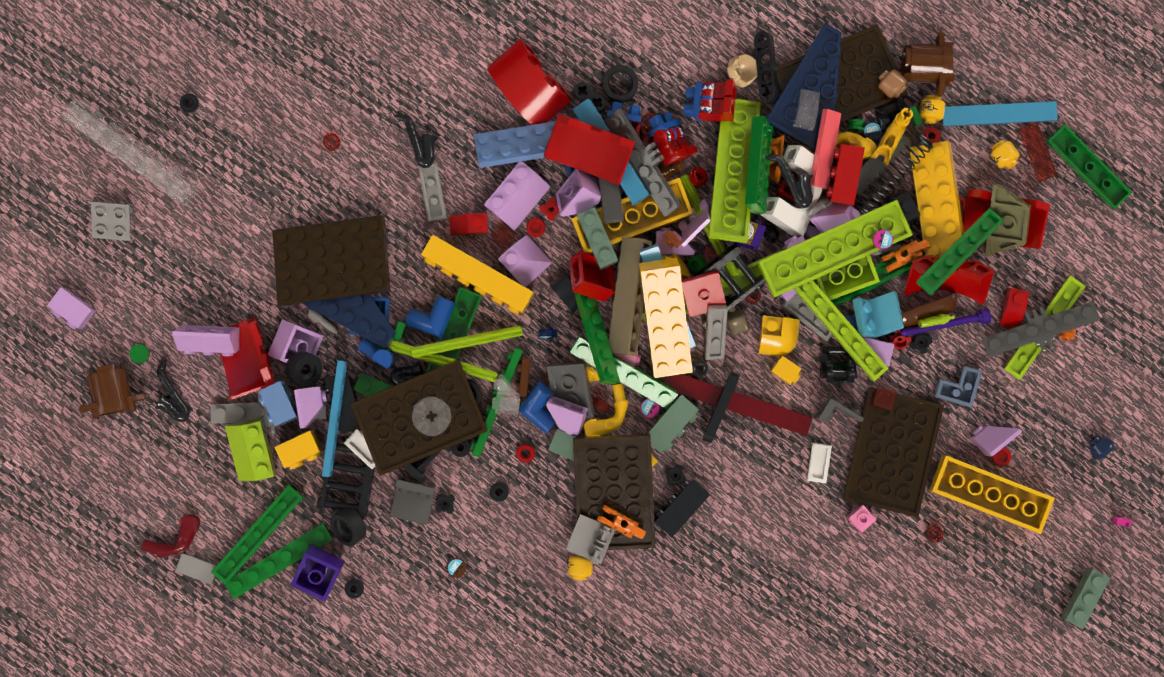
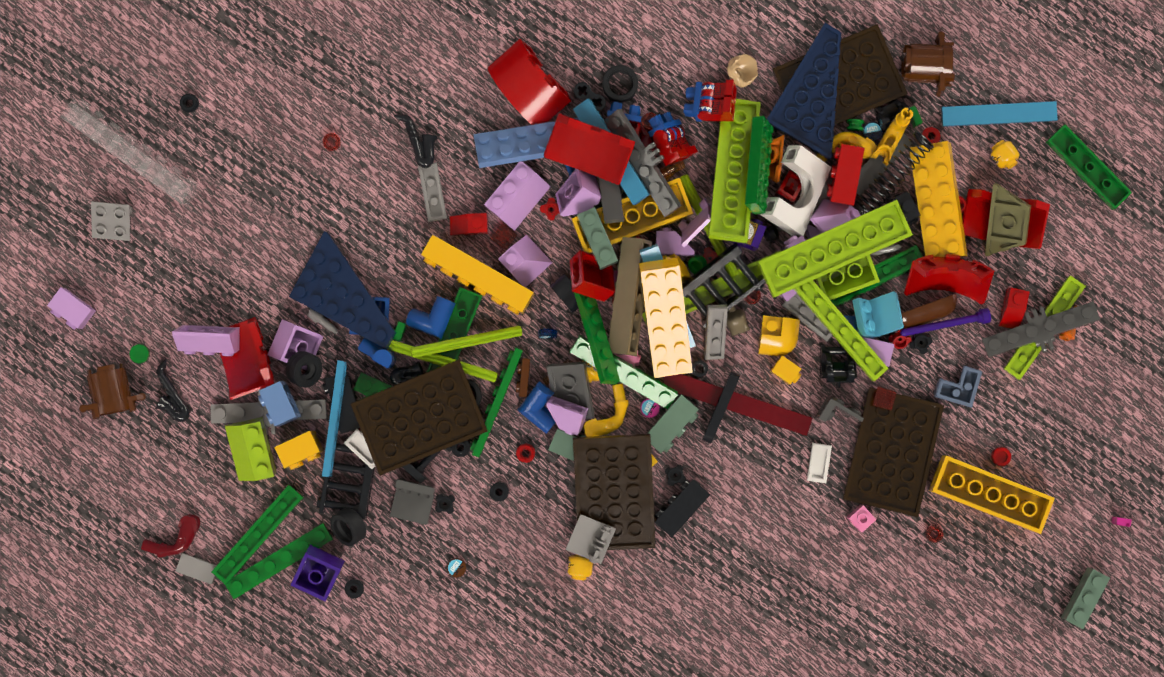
dark brown plate [272,215,391,306] -> none
lavender slope [294,387,328,429] -> none
clear plate [412,396,451,436] -> none
clear slope [492,375,521,415] -> none
red tile [526,218,546,238] -> none
clear red axle [592,397,610,413] -> none
orange hinge [597,505,646,539] -> none
clear orange plate [663,229,681,249] -> none
plate [681,270,726,317] -> none
red plate [689,168,707,187] -> none
black beam [754,31,779,104] -> none
black piece [766,155,813,208] -> none
clear slope [793,89,820,131] -> none
light grey piece [806,198,832,216] -> none
coral tile [810,109,841,189] -> none
tile [872,230,893,250] -> none
medium nougat head [878,70,907,98] -> none
orange hinge [881,240,931,272] -> none
green plate [916,208,1004,295] -> none
lime piece [918,314,955,328] -> none
yellow head [919,95,946,124] -> none
lavender slope [970,425,1022,456] -> none
clear red tile [1018,122,1058,183] -> none
dark blue cone [1089,435,1114,460] -> none

